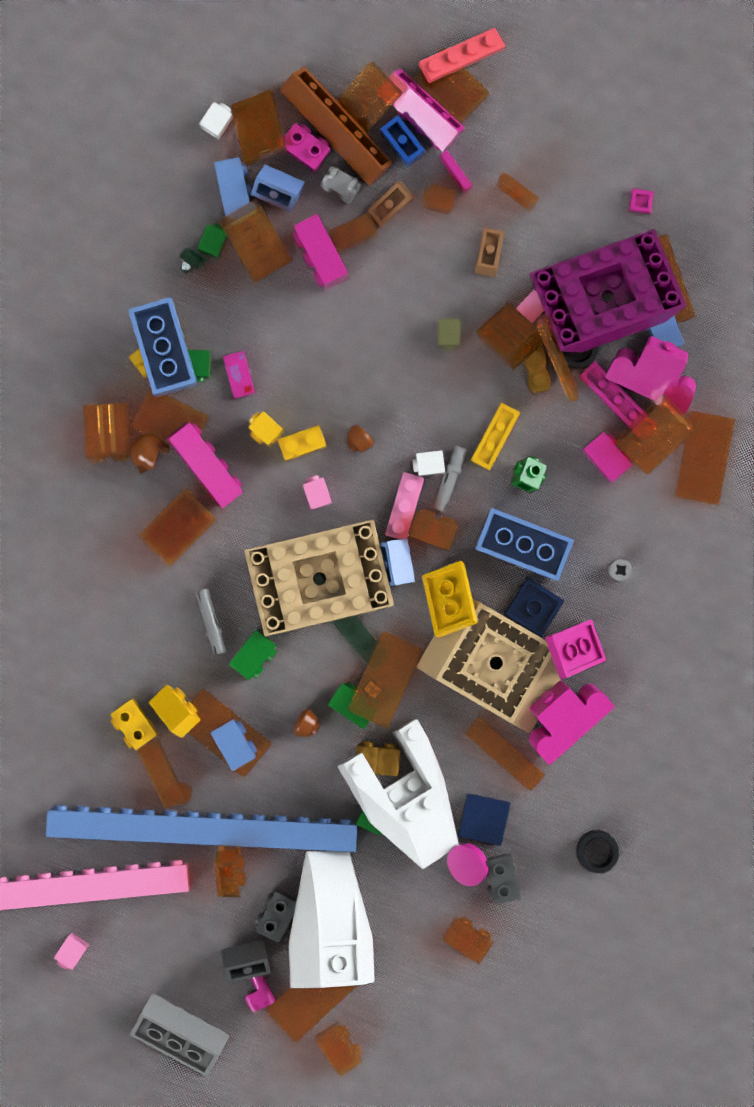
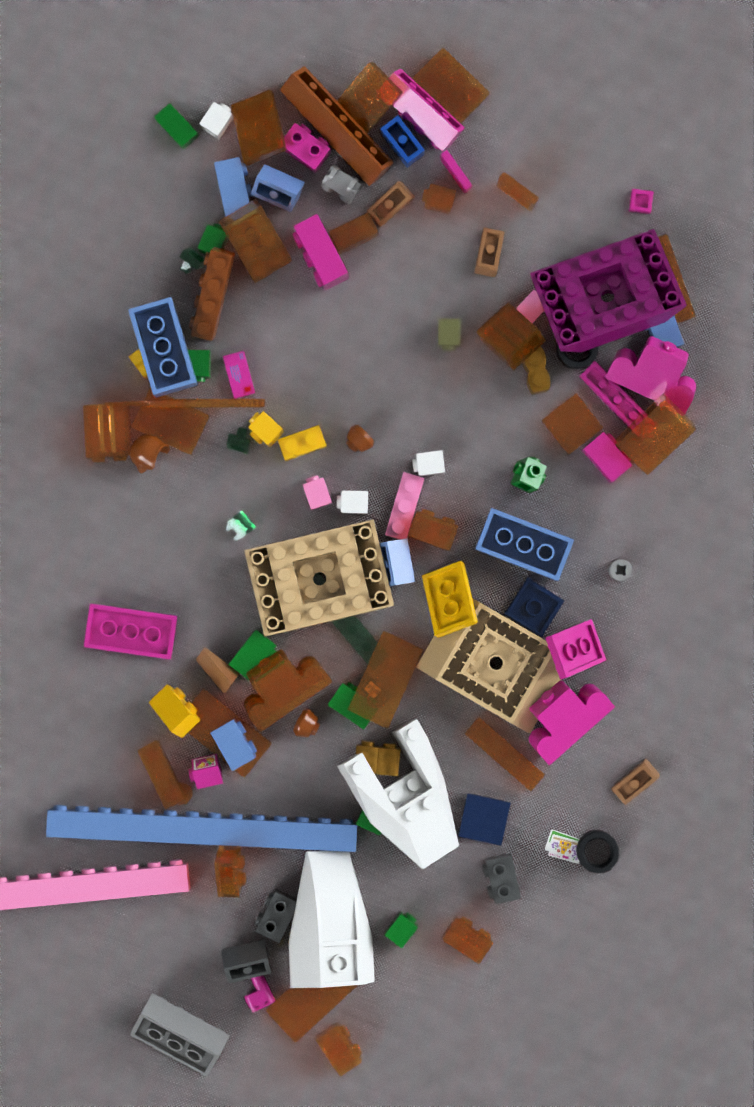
bright pink brick [54,932,90,970] -> none
yellow brick [110,698,159,750] -> none
clear orange brick [138,488,218,567] -> none
dark pink brick [166,422,243,509] -> none
light grey pin [195,589,227,656] -> none
coral plate [418,28,505,83] -> none
light grey pin [432,446,467,512] -> none
dark pink tile [447,843,489,887] -> none
yellow tile [470,402,521,471] -> none
clear orange tile [537,314,579,402] -> none
clear orange tile [675,411,735,505] -> none
none -> dark pink plate [84,603,178,660]
none -> clear orange piece [104,399,265,408]
none -> green slope [153,103,199,150]
none -> dark pink brick [188,754,223,789]
none -> dark orange brick [189,247,236,341]
none -> medium nougat slope [196,647,240,693]
none -> clear green tile [225,511,256,541]
none -> clear green tile [227,427,251,454]
none -> clear orange brick [244,649,333,732]
none -> white brick [337,491,368,514]
none -> green brick [384,911,418,949]
none -> clear orange tile [542,393,603,455]
none -> sticker [545,829,580,864]
none -> medium nougat slope [611,759,660,805]

